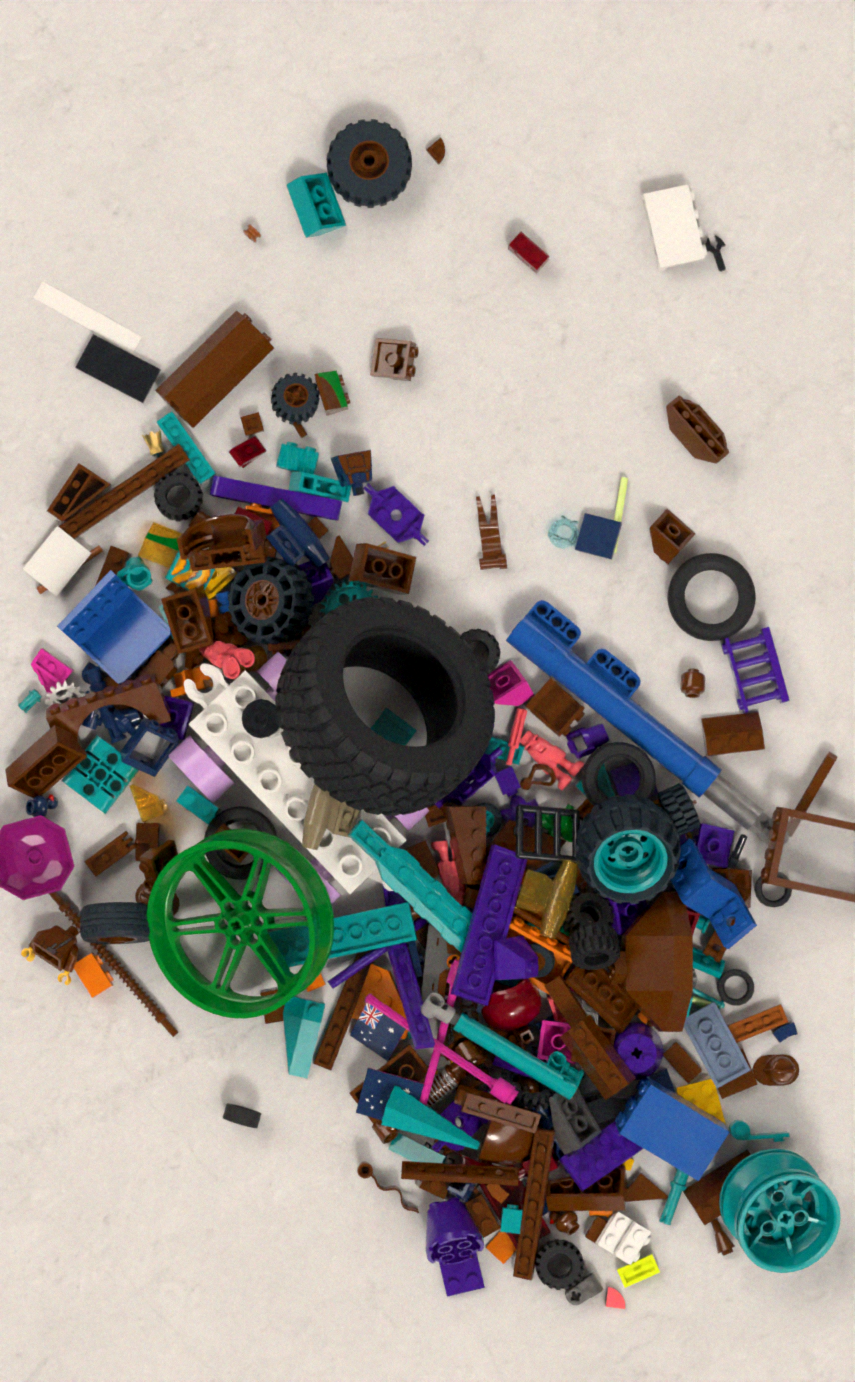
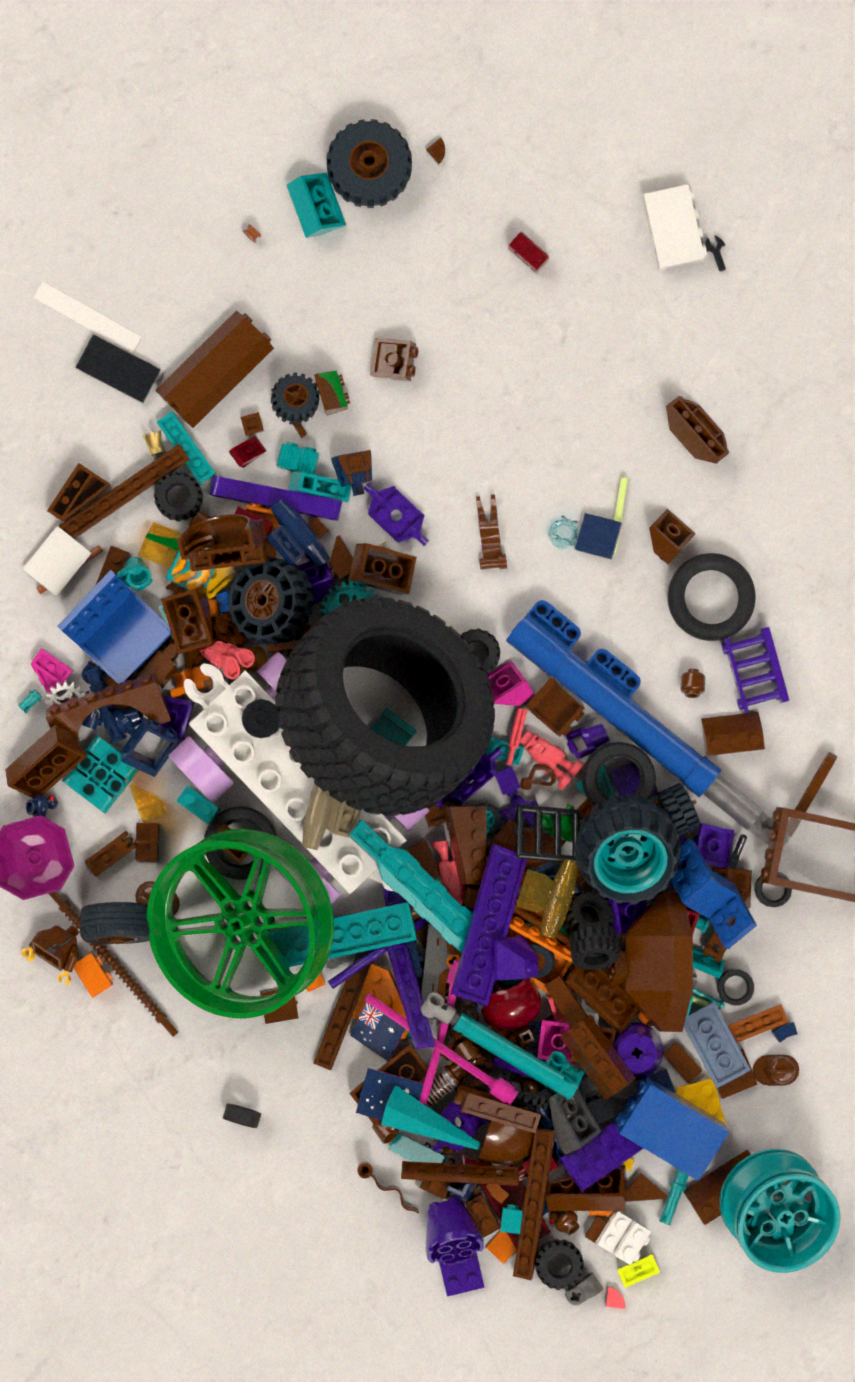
reddish brown plate [139,840,178,891] -> none
teal wedge [283,996,325,1079] -> none
reddish brown cone [711,1219,736,1256] -> none
teal door [729,1120,790,1142] -> none

